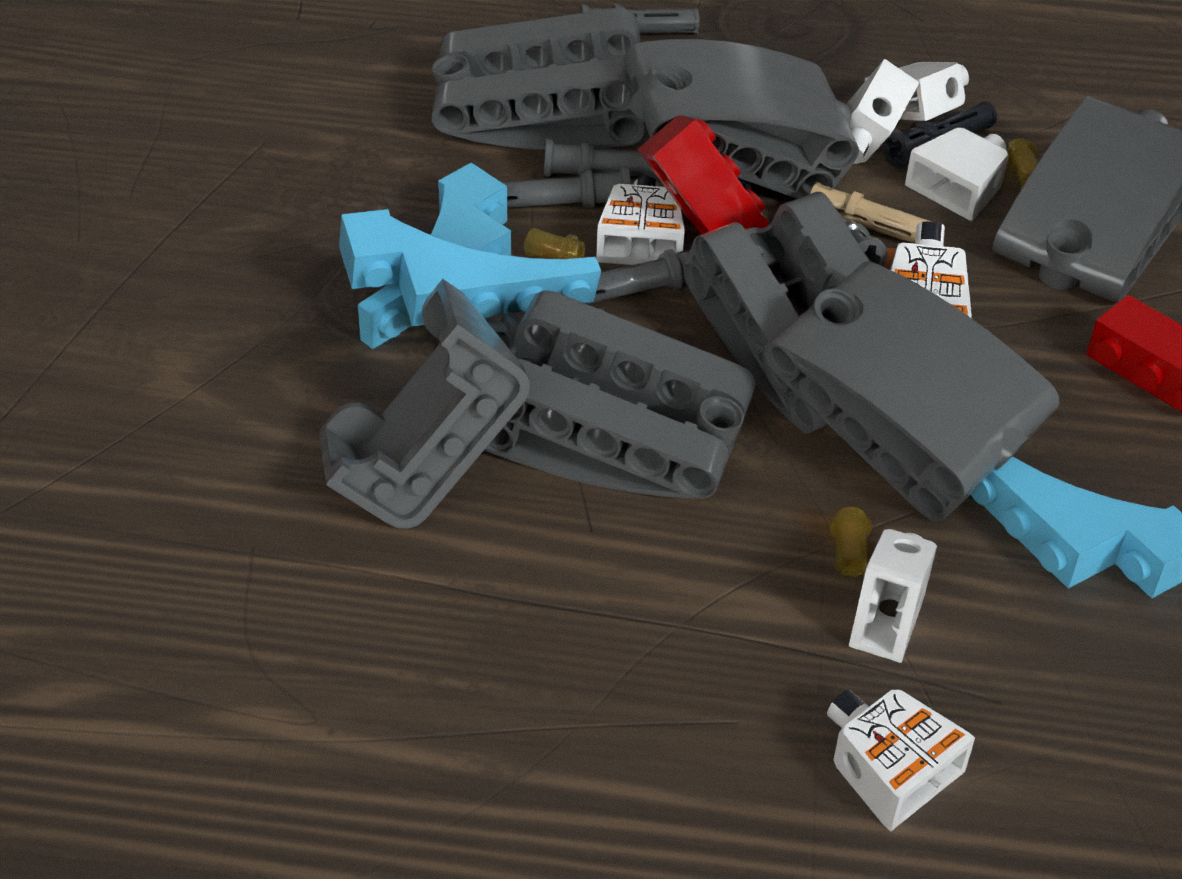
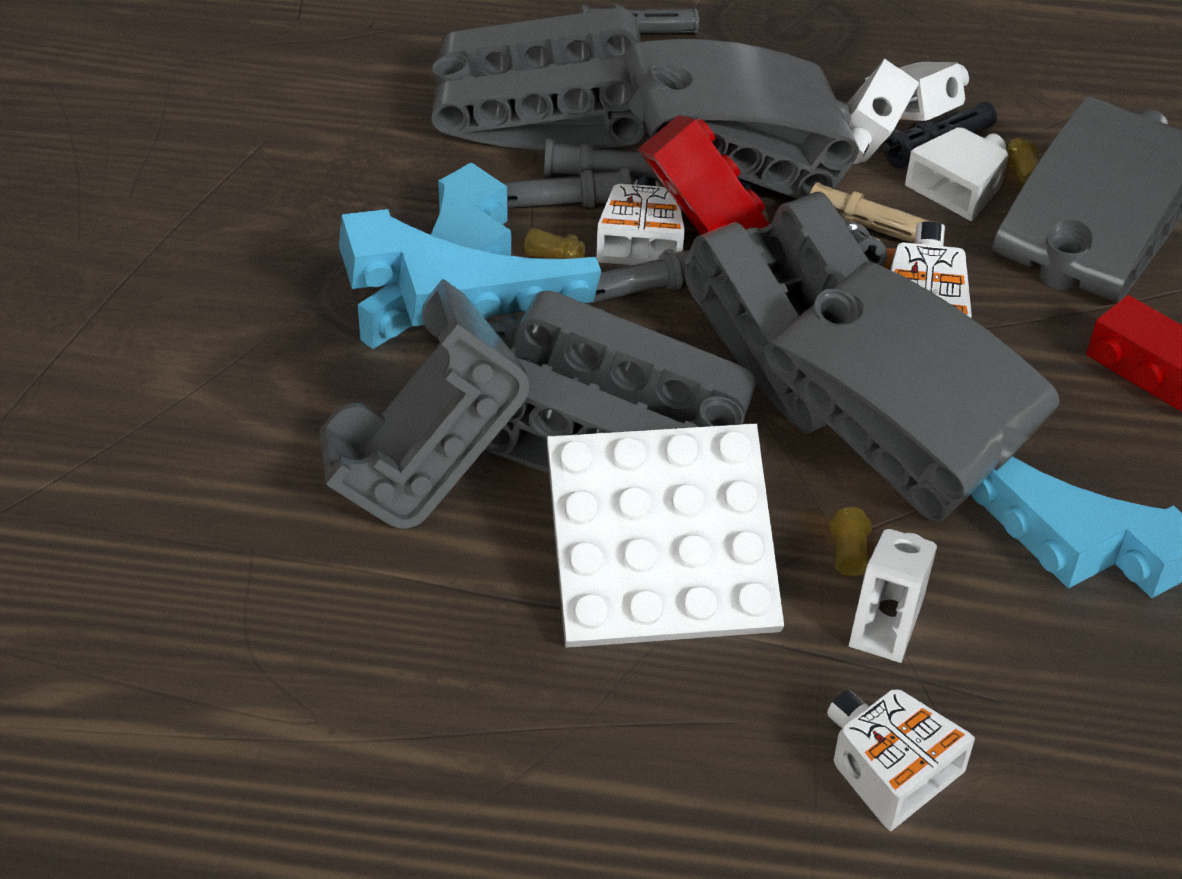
none -> white plate [547,424,784,648]

